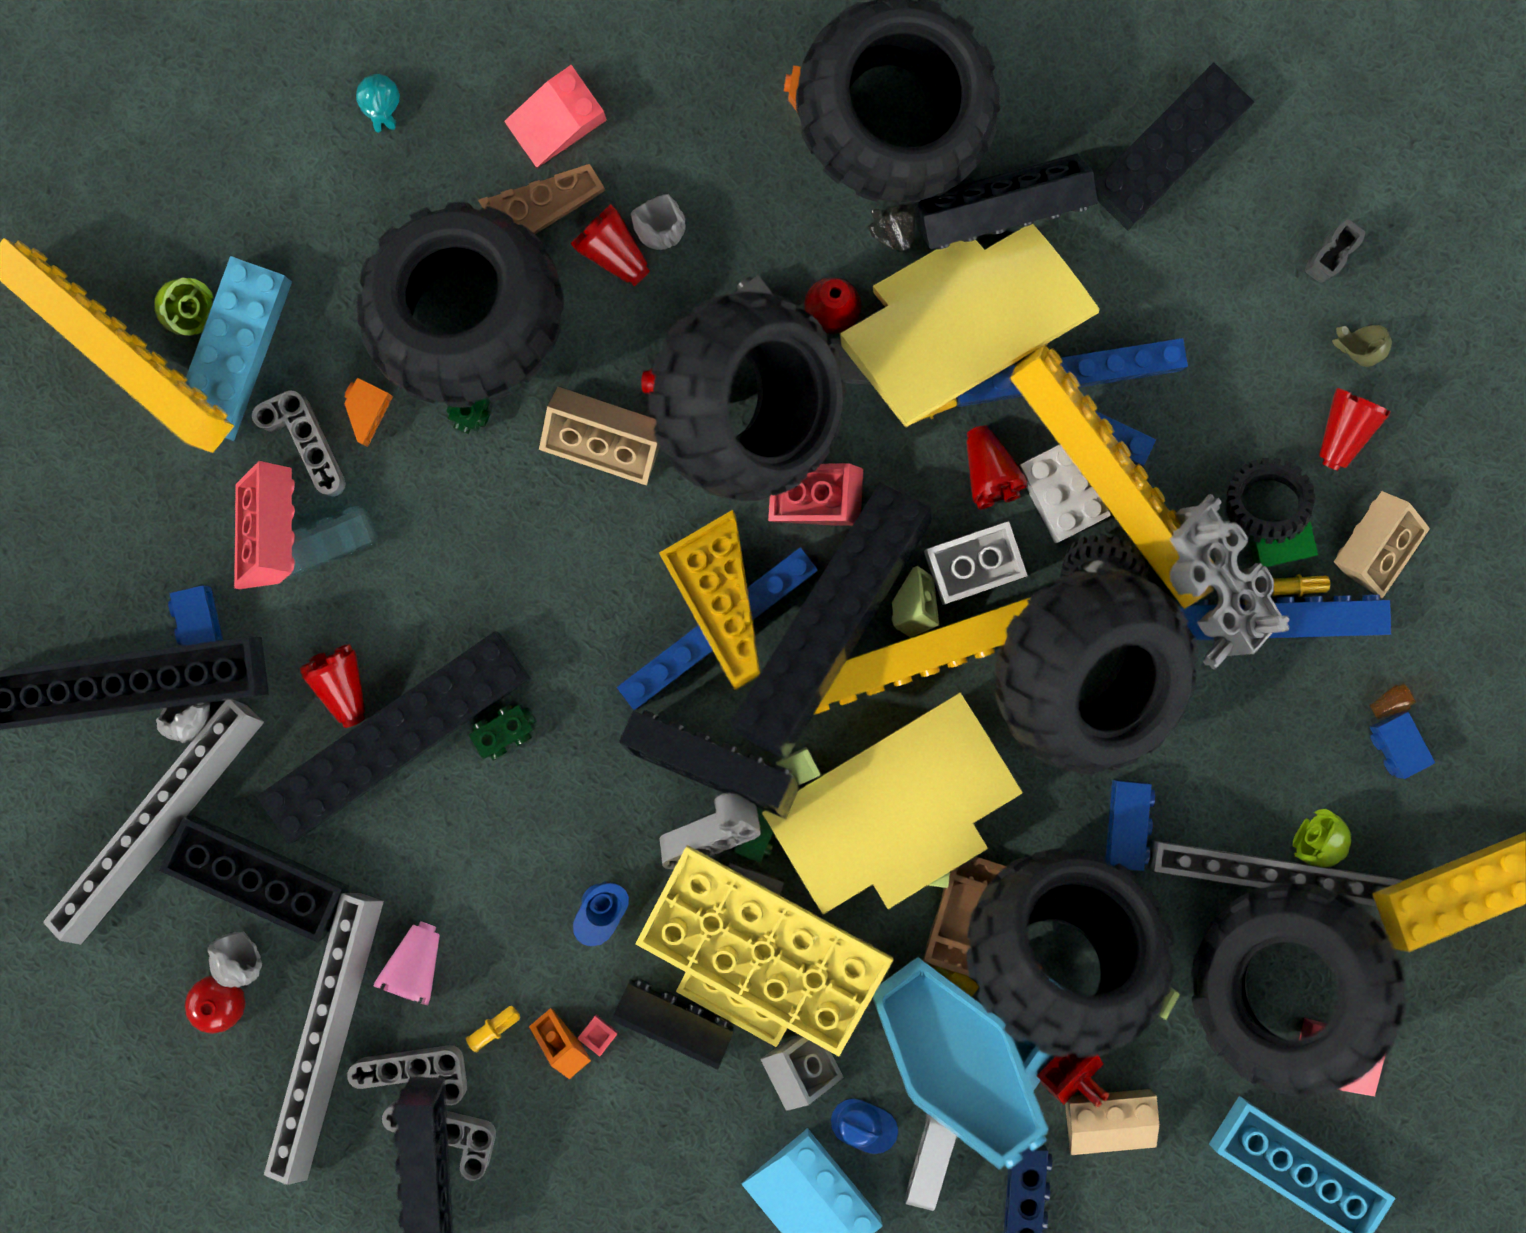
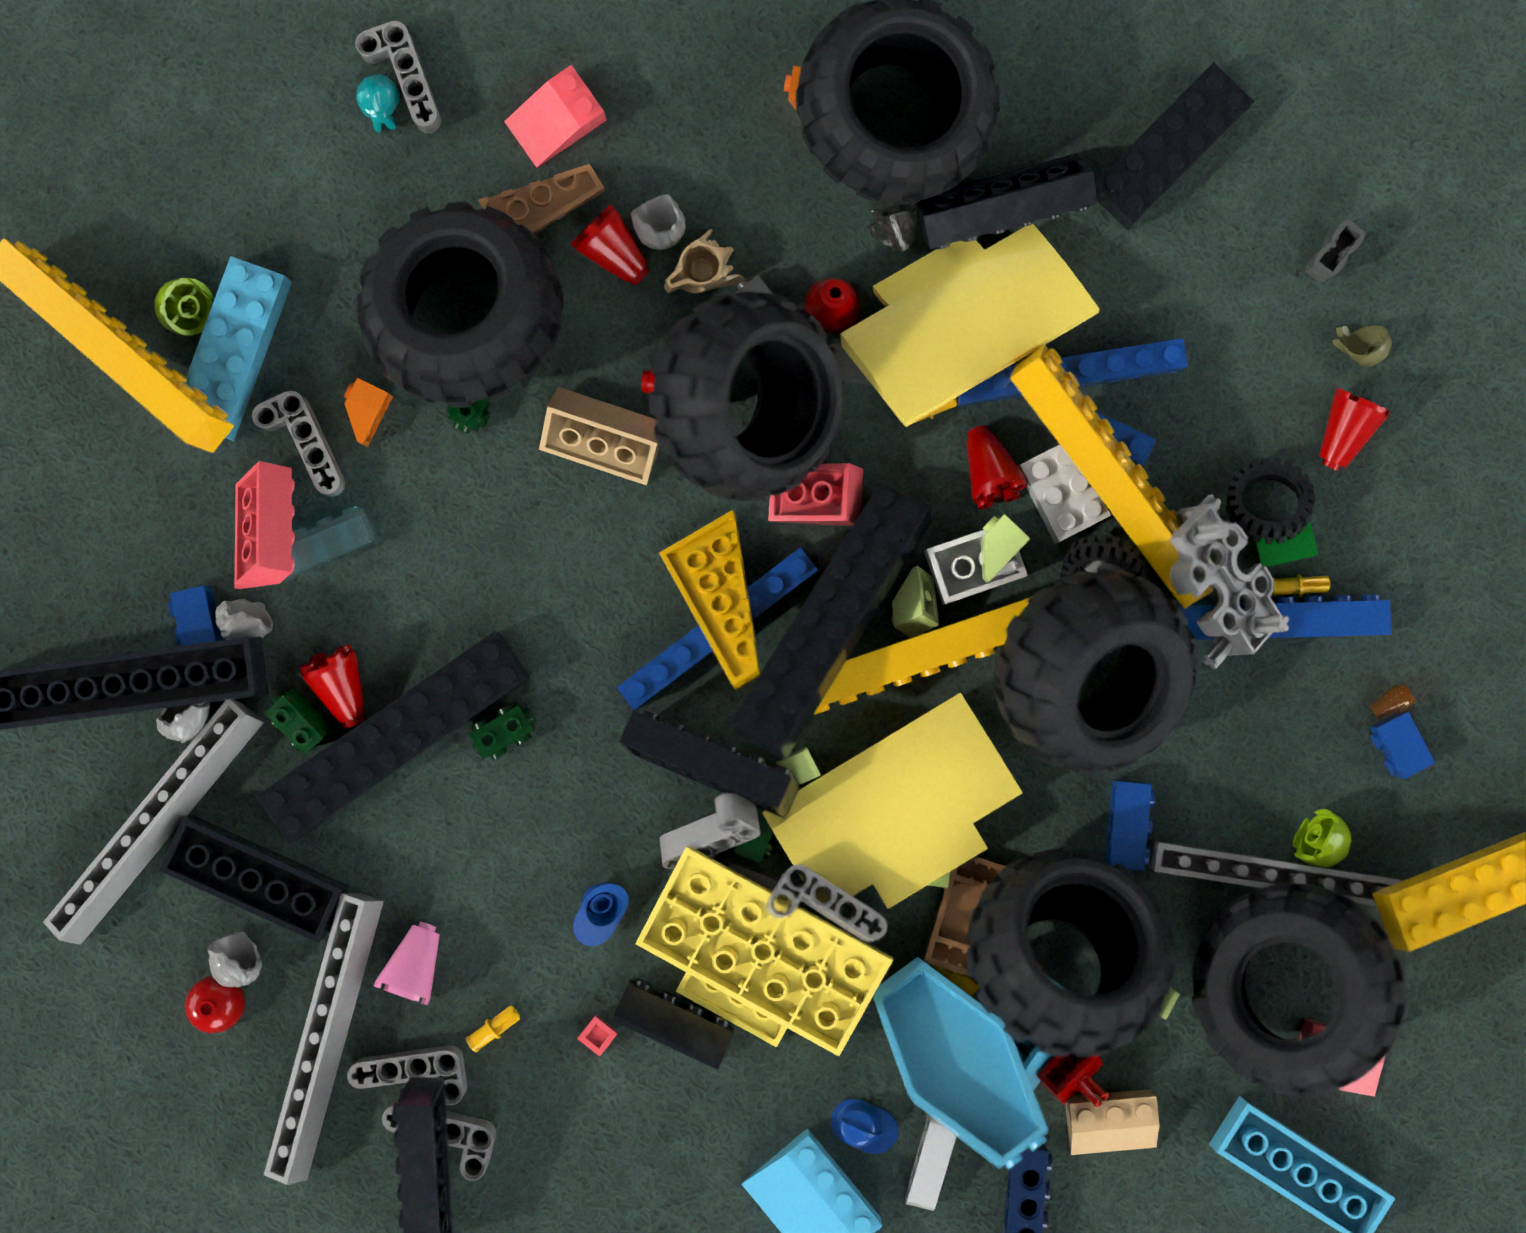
orange slope [529,1008,591,1079] -> none
light grey slope [760,1035,844,1111] -> none
tan slope [1334,491,1430,599] -> none
none -> light grey hair [216,599,273,640]
none -> dark green brick [265,687,334,755]
none -> light grey beam [355,21,441,134]
none -> tan piece [664,229,745,294]
none -> light grey beam [766,865,887,942]
none -> yellowish green slope [981,514,1030,582]

